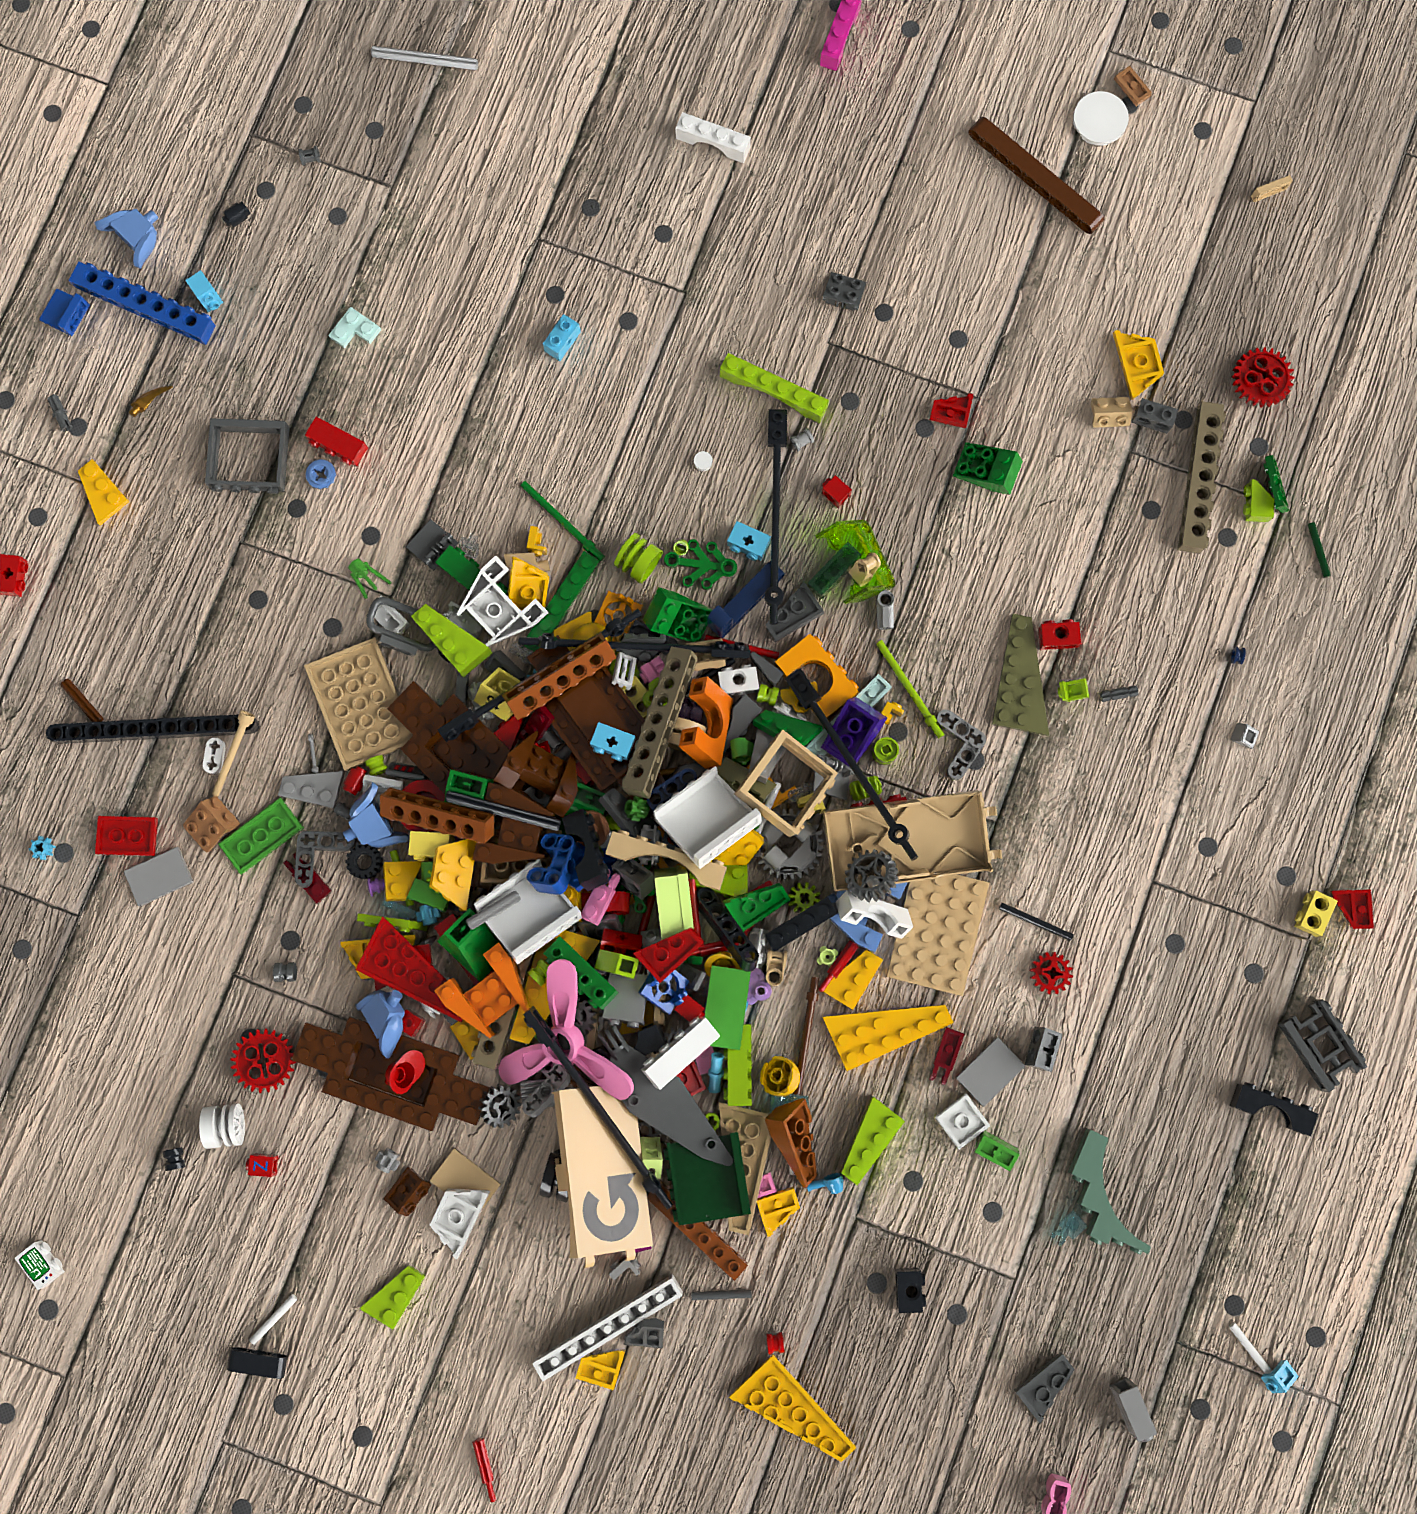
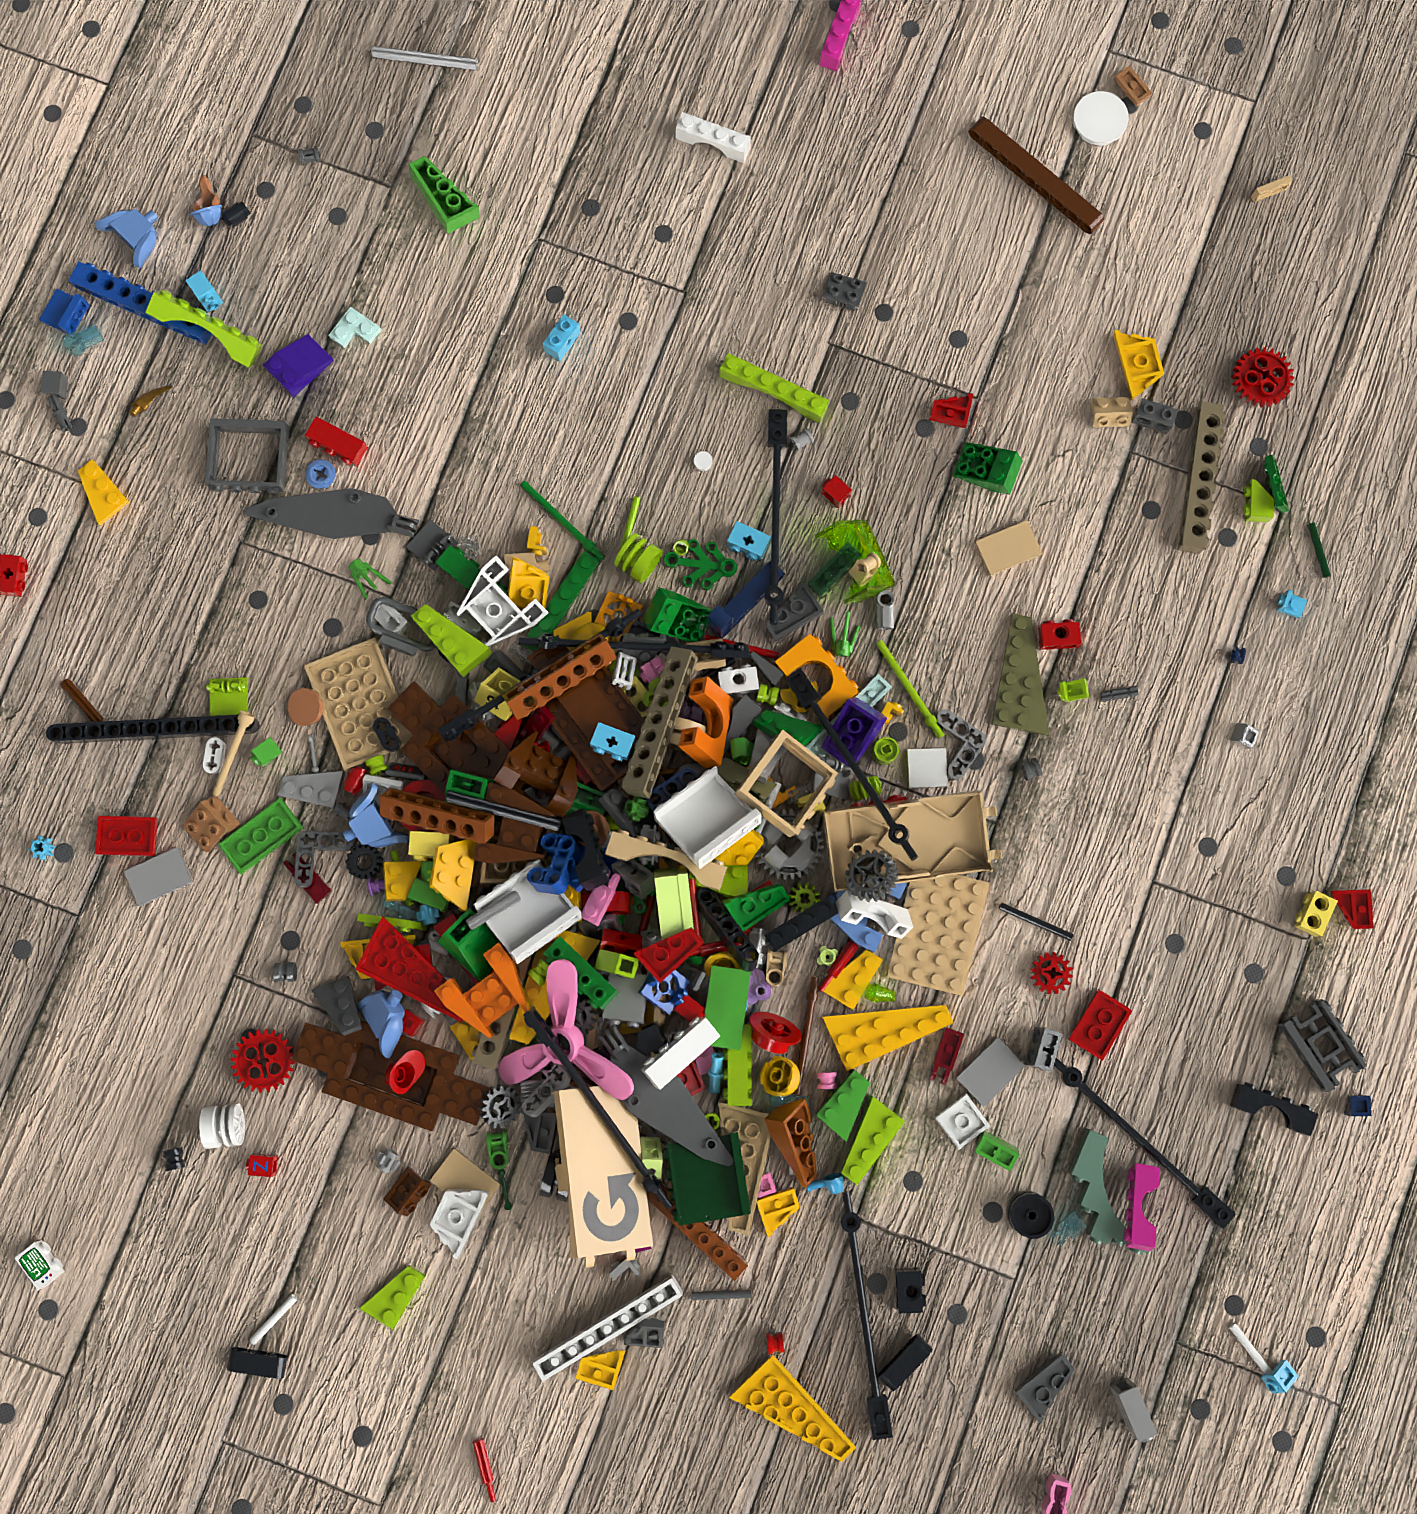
none -> dark grey panel [41,371,68,399]
none -> clear light blue piece [63,324,104,356]
none -> lime arch [146,289,262,368]
none -> piece [189,175,223,226]
none -> lime hinge [206,677,248,716]
none -> dark grey wing [245,488,419,539]
none -> bright green brick [250,737,282,768]
none -> dark purple slope [263,334,334,398]
none -> nougat tile [288,688,324,726]
none -> dark grey wing [312,976,363,1036]
none -> black beam [373,717,401,752]
none -> bright green wedge [409,156,479,234]
none -> white arm [428,931,449,957]
none -> bright green piece [486,1129,510,1169]
none -> dark green hinge [498,1169,512,1210]
none -> dark grey wing [521,1107,557,1154]
none -> lime bar [619,496,641,550]
none -> red wheel [749,1012,802,1054]
none -> bright green wedge [815,1069,870,1142]
none -> bright pink wheel [817,1072,837,1089]
none -> bright green plant [830,611,860,657]
none -> black bar [840,1191,893,1440]
none -> clear neon green cone [866,983,896,1002]
none -> black beam [878,1334,933,1391]
none -> white tile [907,748,948,788]
none -> tan tile [975,520,1043,576]
none -> black wheel [1006,1191,1055,1239]
none -> dark grey wheel [1020,758,1042,781]
none -> black bar [1054,1058,1236,1229]
none -> red plate [1068,989,1133,1061]
none -> dark pink arch [1124,1163,1160,1251]
none -> medium azure bracket [1277,590,1307,619]
none -> dark blue panel [1344,1095,1372,1116]

